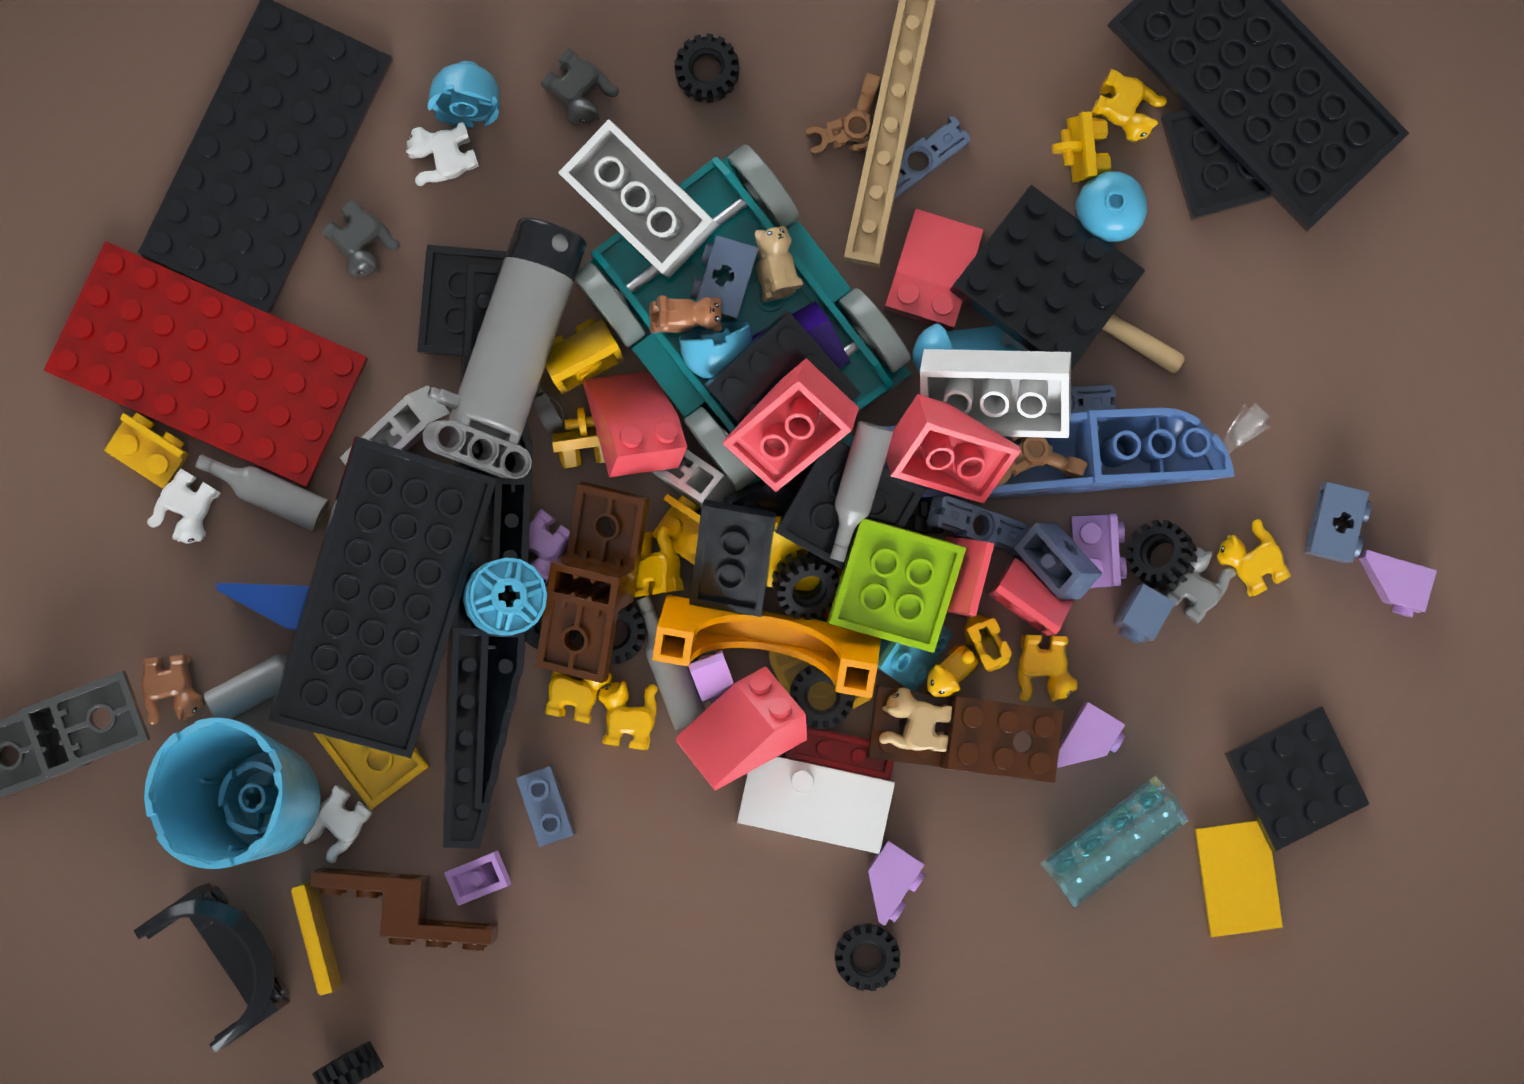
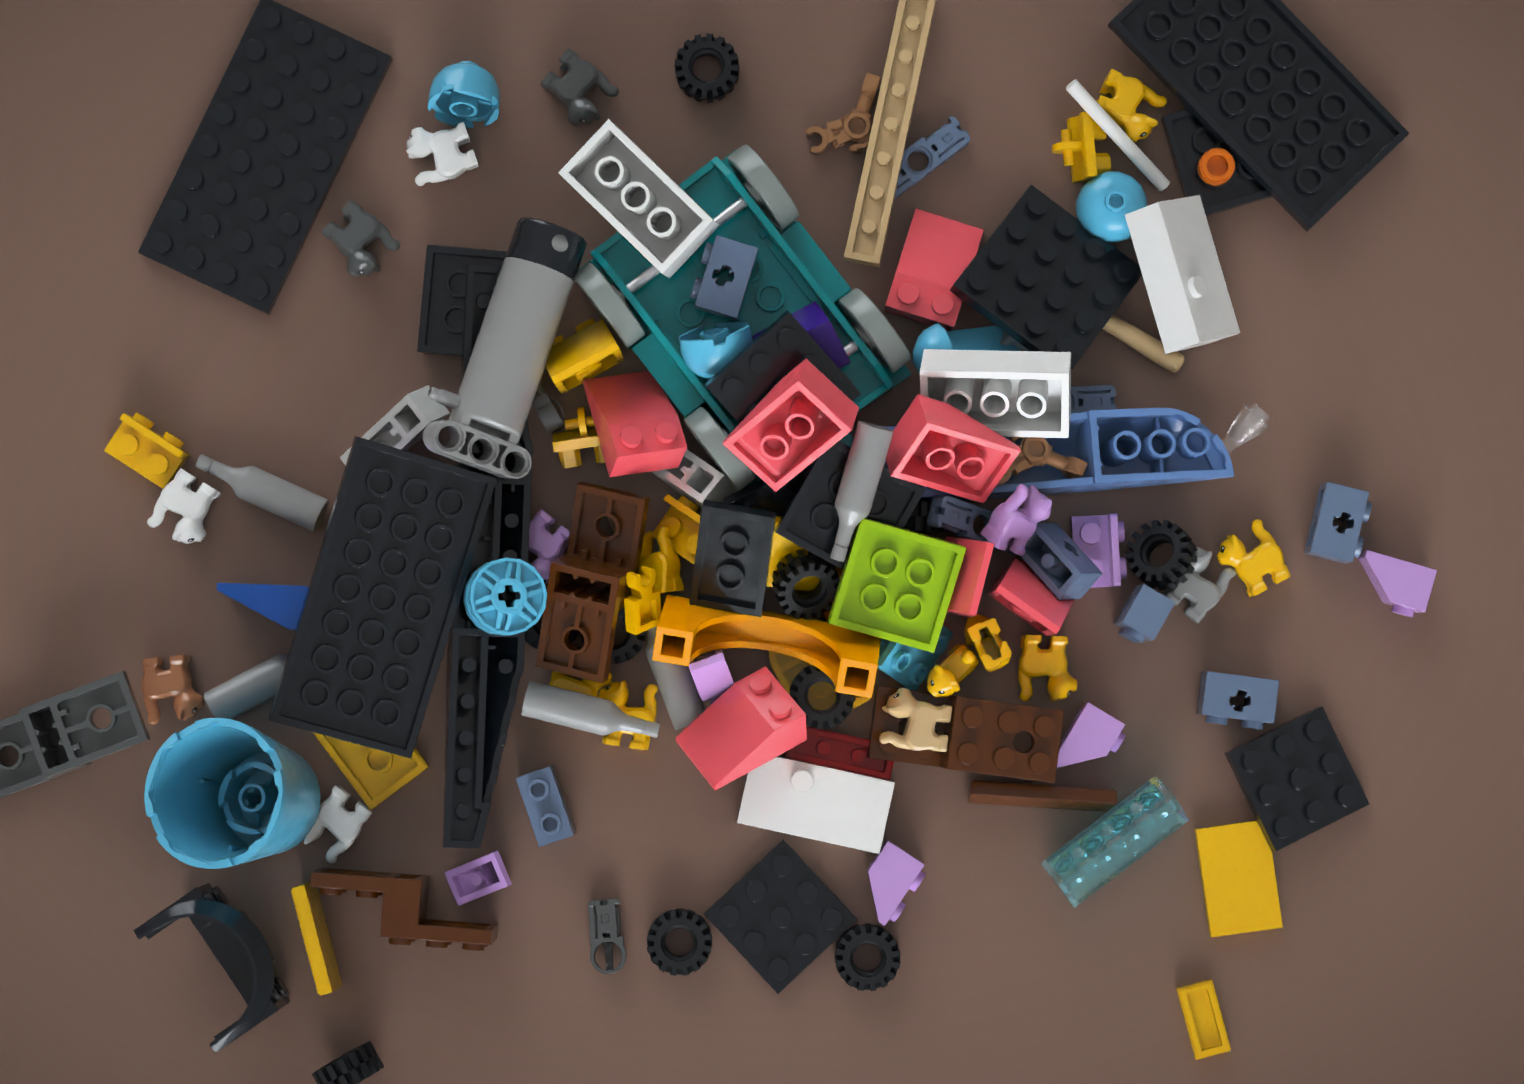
red plate [44,241,368,488] -> none
nougat animal [649,296,722,333] -> none
tan animal [754,225,803,302] -> none
none -> light grey piece [521,681,661,738]
none -> dark grey piece [588,898,627,975]
none -> yellow plate [624,565,661,635]
none -> black tyre [647,908,712,976]
none -> black plate [704,839,857,994]
none -> reddish brown tile [968,780,1117,812]
none -> lavender animal [980,484,1052,556]
none -> white bar [1066,79,1170,192]
none -> white brick [1125,195,1240,354]
none -> yellow tile [1176,979,1231,1060]
none -> sand blue brick [1196,671,1279,730]
none -> orange tile [1197,148,1235,186]

